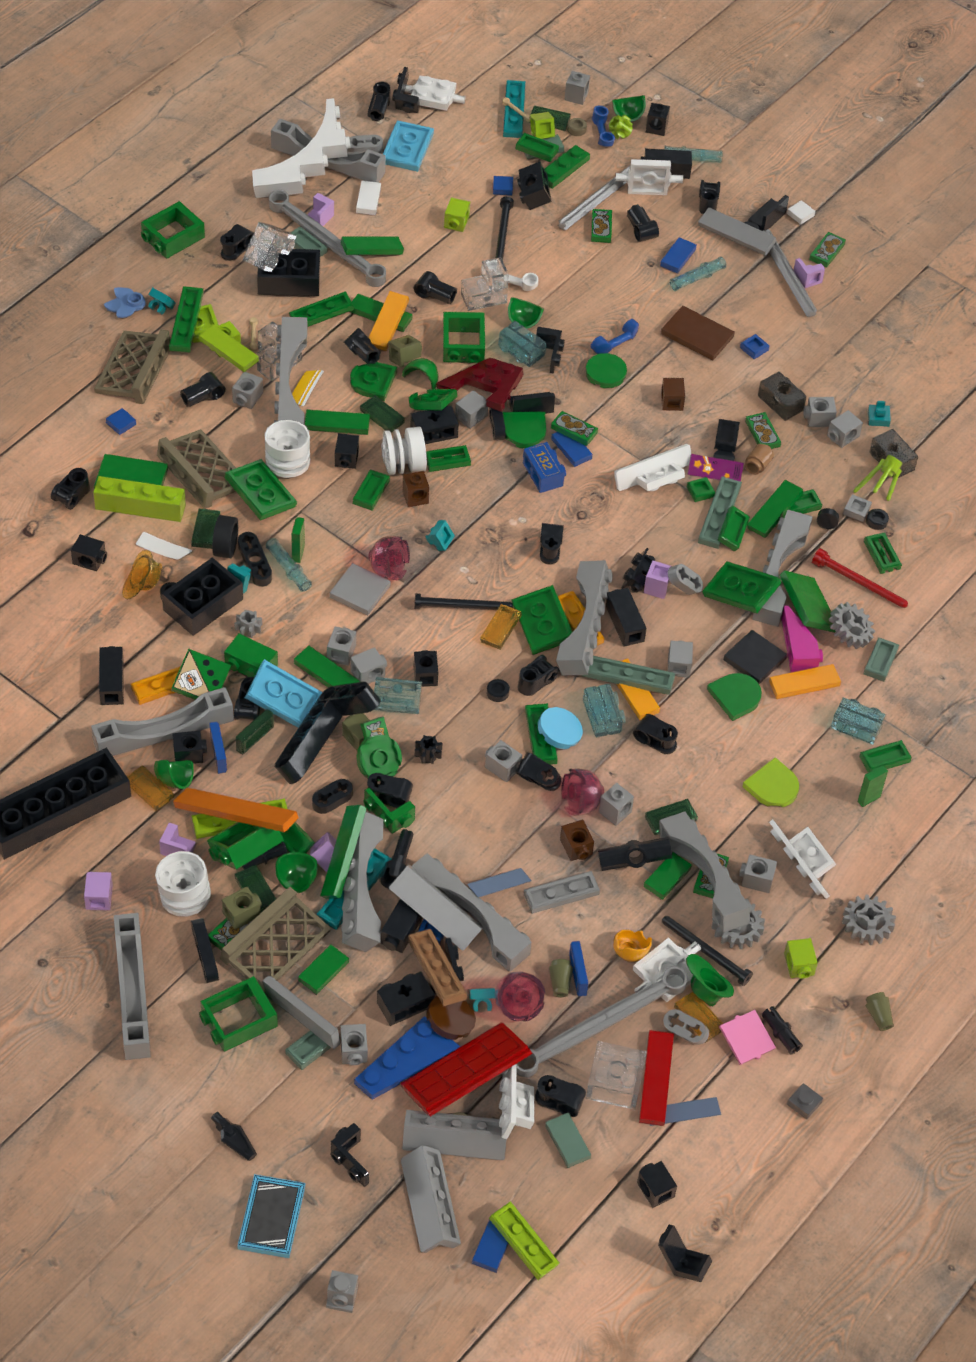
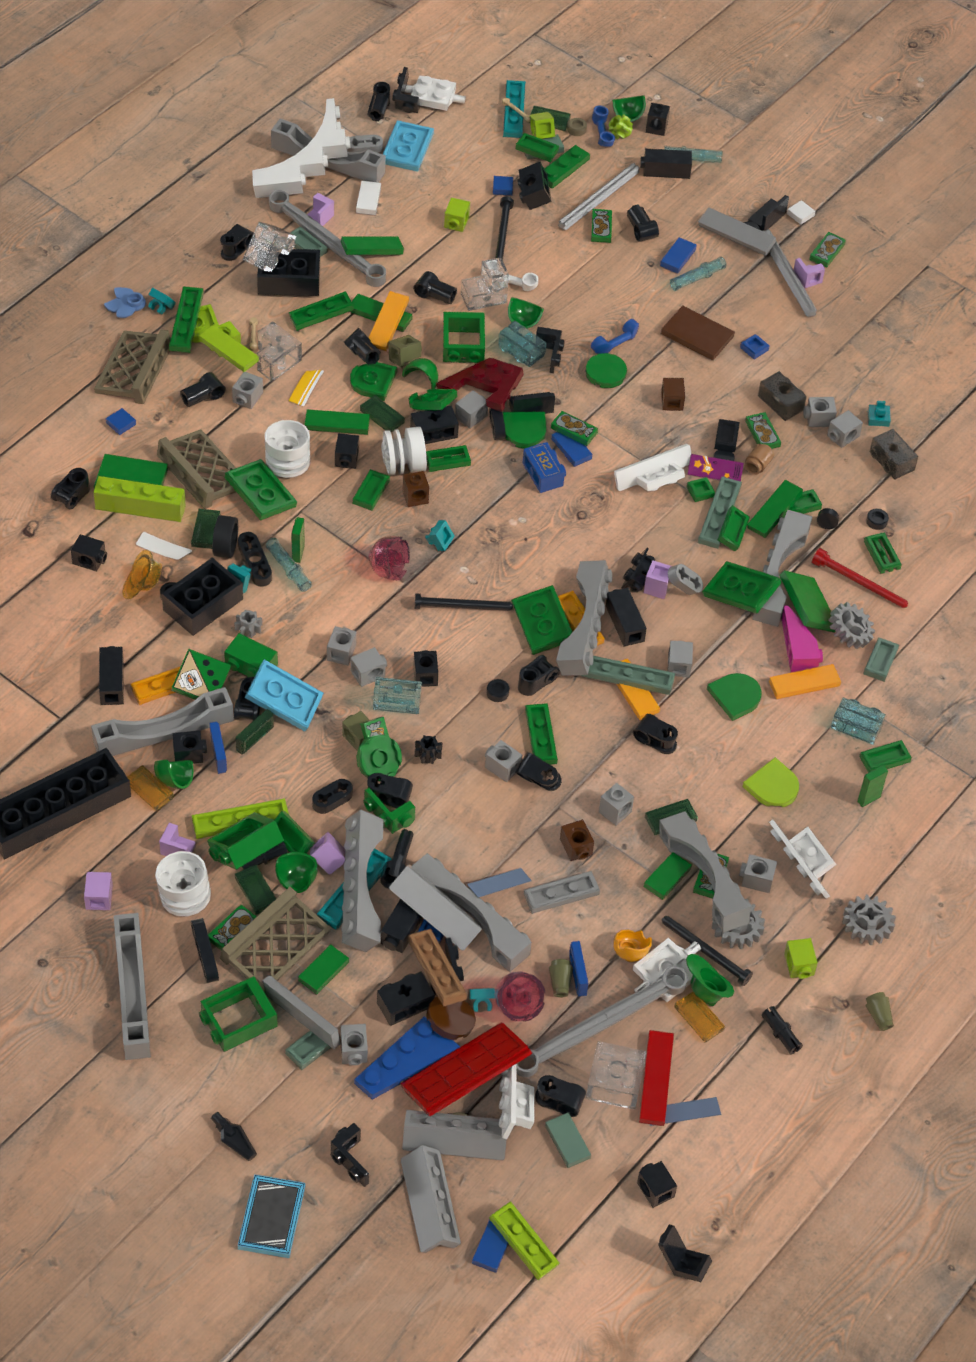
green window [141,201,205,259] -> none
orange tile [173,787,299,832] -> none
olive brick [222,887,262,930] -> none
light grey arch [274,317,308,425] -> none
black beam [274,682,381,784] -> none
green tile [294,645,360,688] -> none
green tile [320,805,367,899] -> none
light grey brick [326,1270,358,1313] -> none
light grey tile [330,563,391,616] -> none
clear yellow tile [480,604,522,650] -> none
medium azure tile [538,707,583,749] -> none
black piece [540,523,564,564] -> none
clear pink cylinder [561,768,604,816] -> none
light grey brick [565,71,590,105] -> none
clear light blue brick [583,684,625,738] -> none
black piece [598,837,672,871] -> none
white plate [615,159,683,195] -> none
light grey beam [663,1009,709,1045] -> none
black piece [699,180,721,214] -> none
bright pink piece [719,1010,776,1065] -> none
black tile [723,630,787,684] -> none
flat silver plate [787,1083,823,1119] -> none
light grey plate [843,494,872,522] -> none
lime plant [853,455,903,501] -> none

